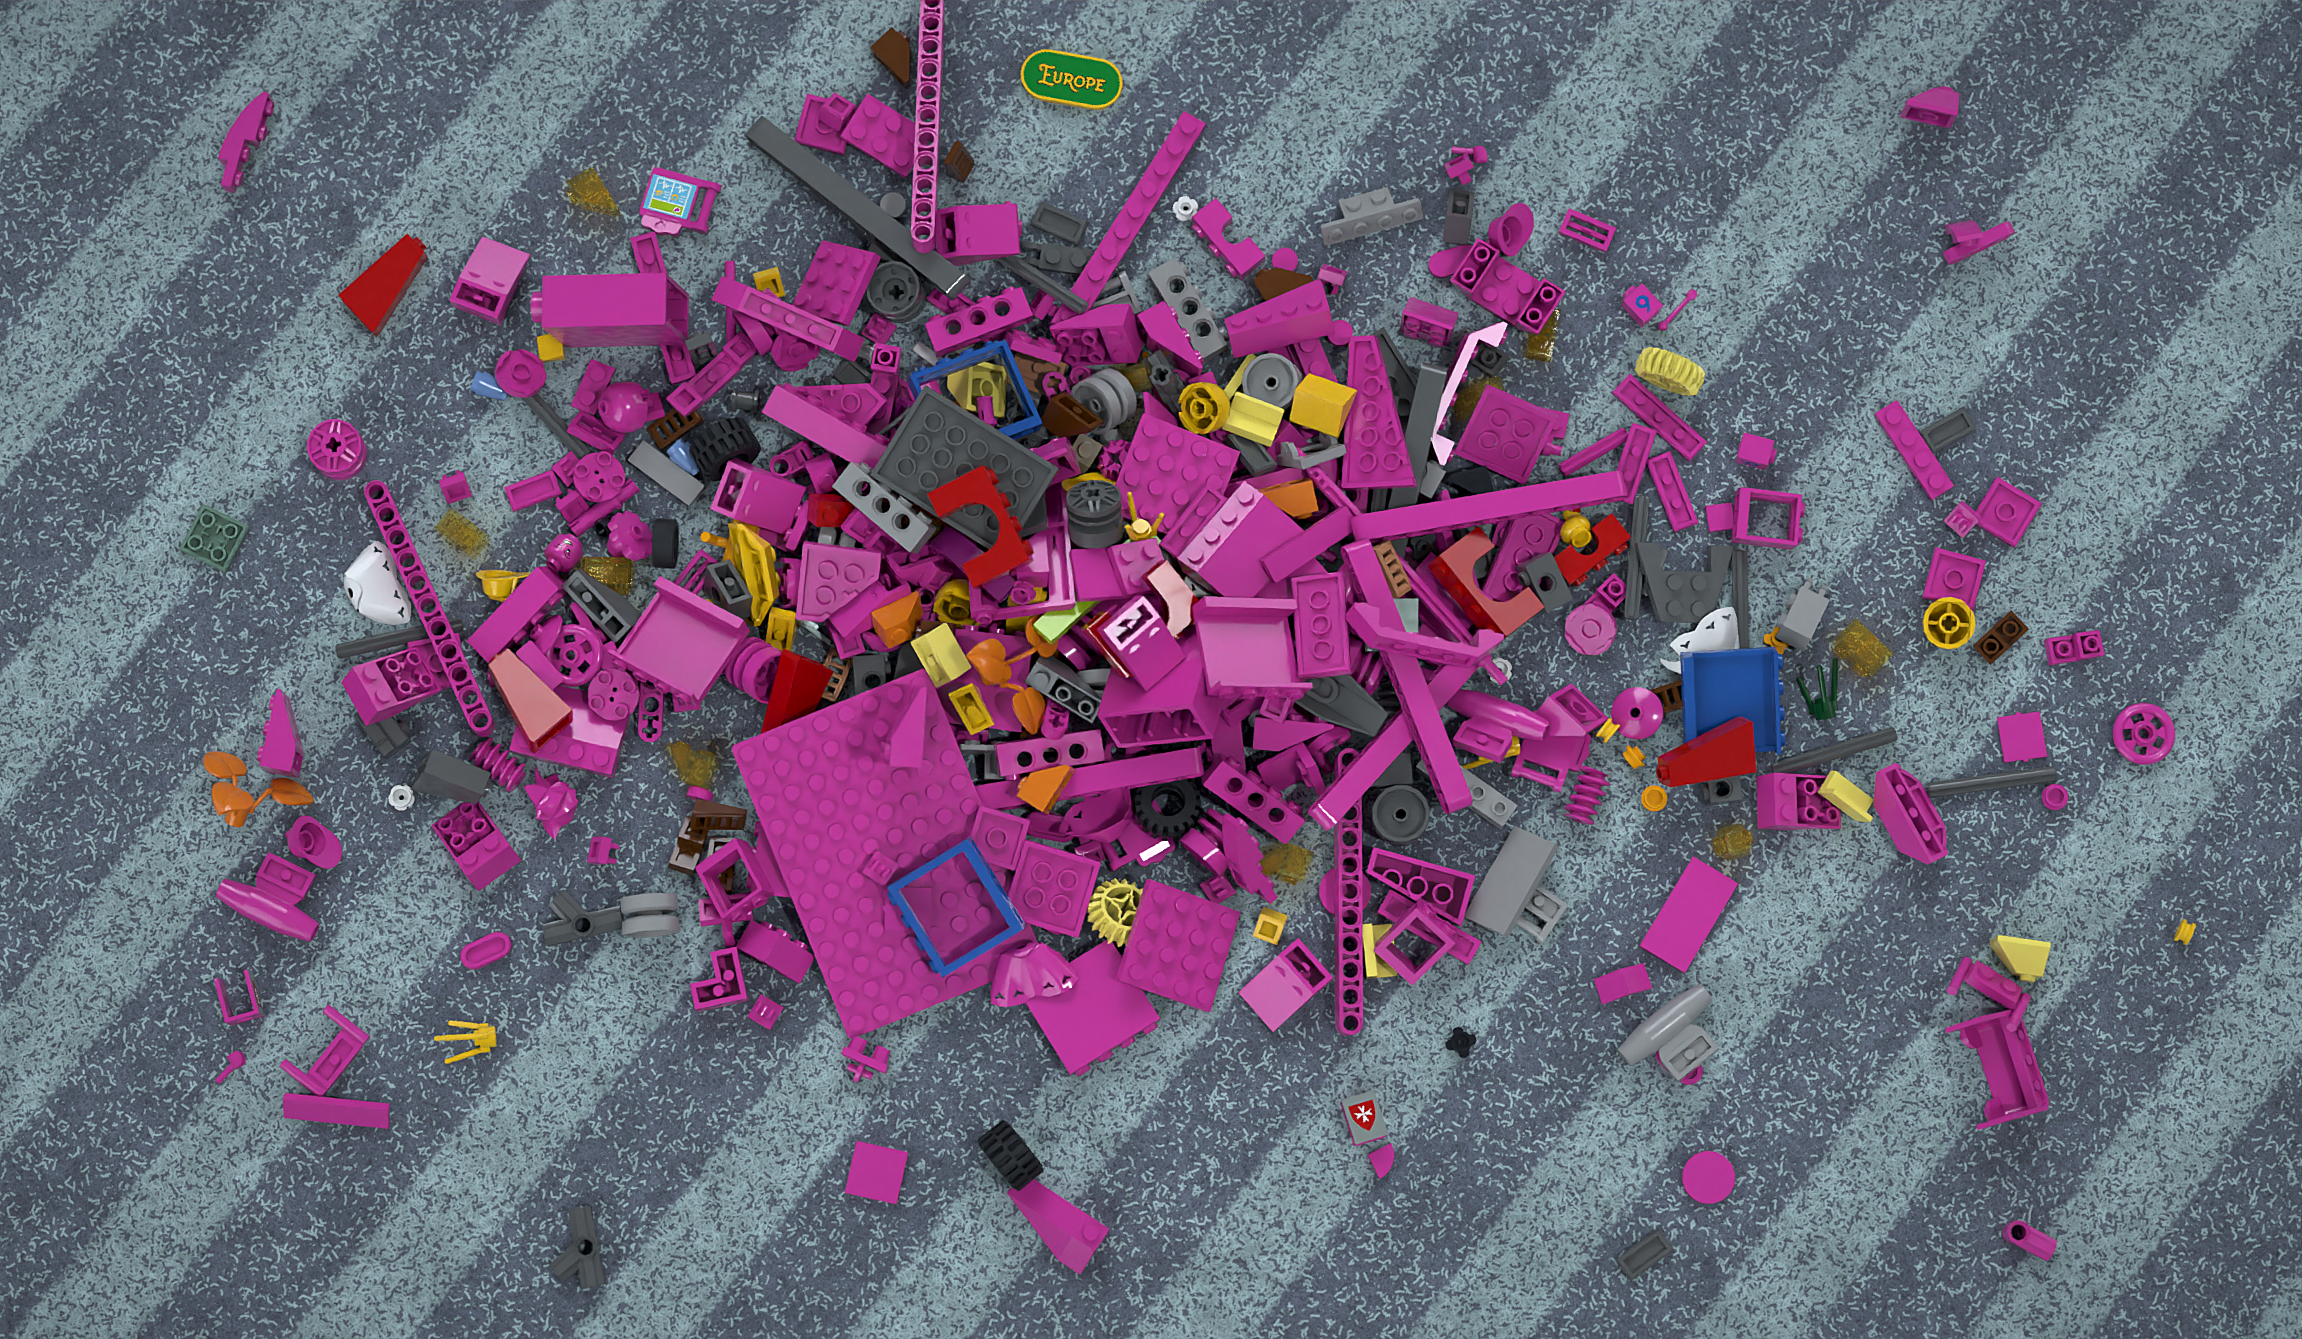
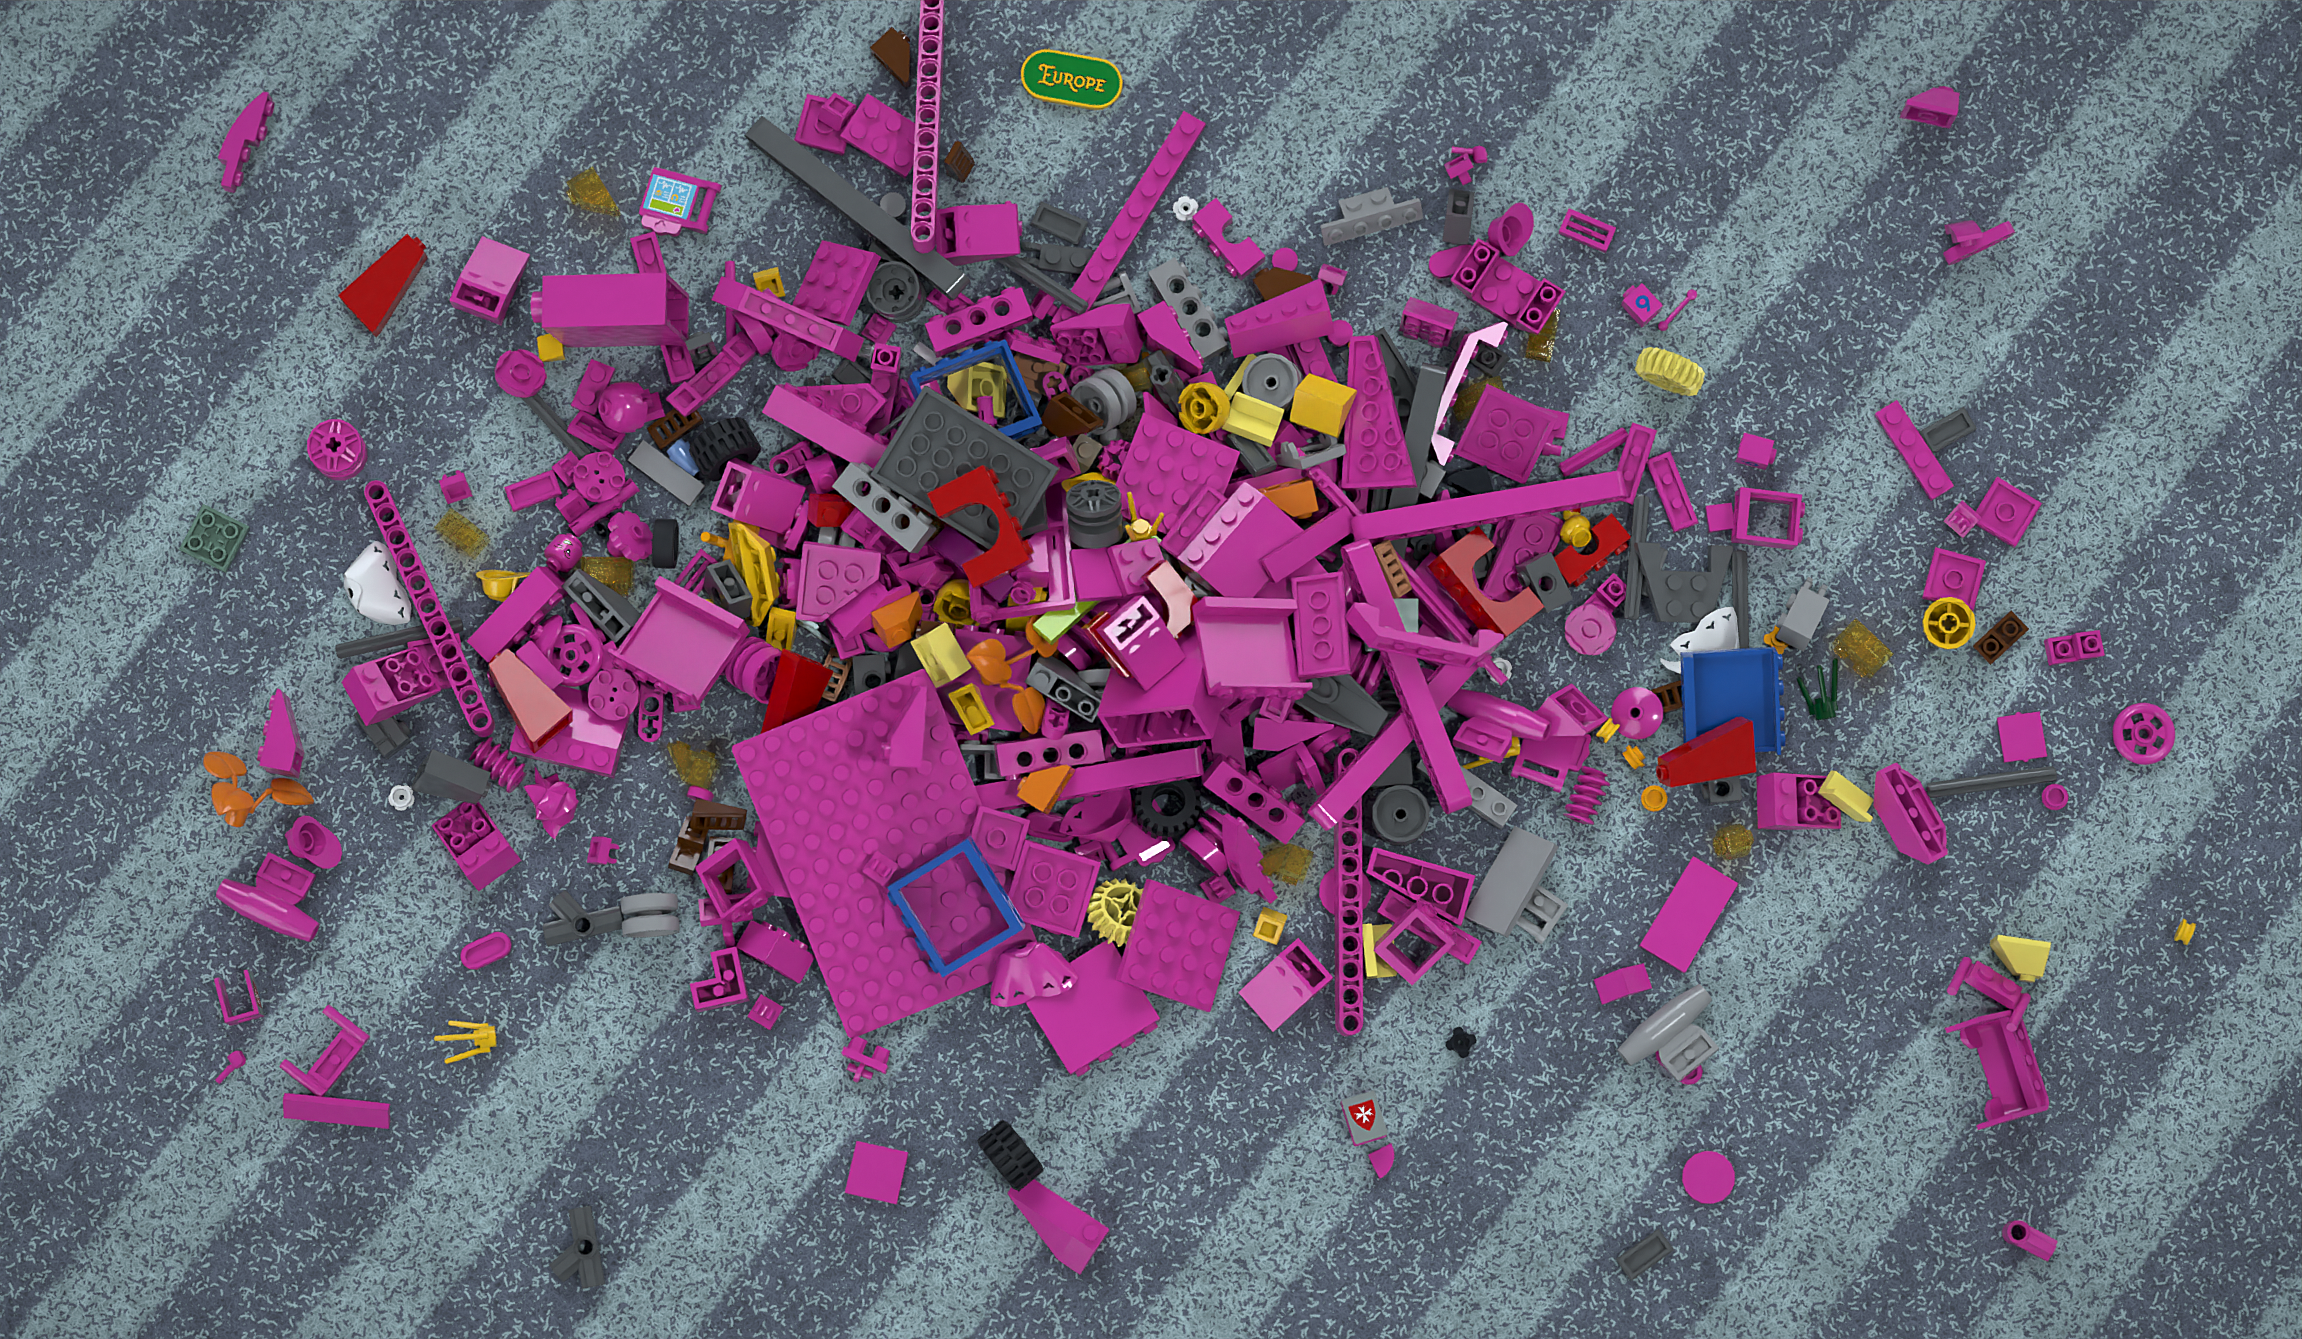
medium blue cone [470,371,508,401] -> none
dark grey bush [731,388,760,413] -> none
dark pink tile [1612,374,1707,462] -> none
dark grey axle [1771,727,1898,773] -> none

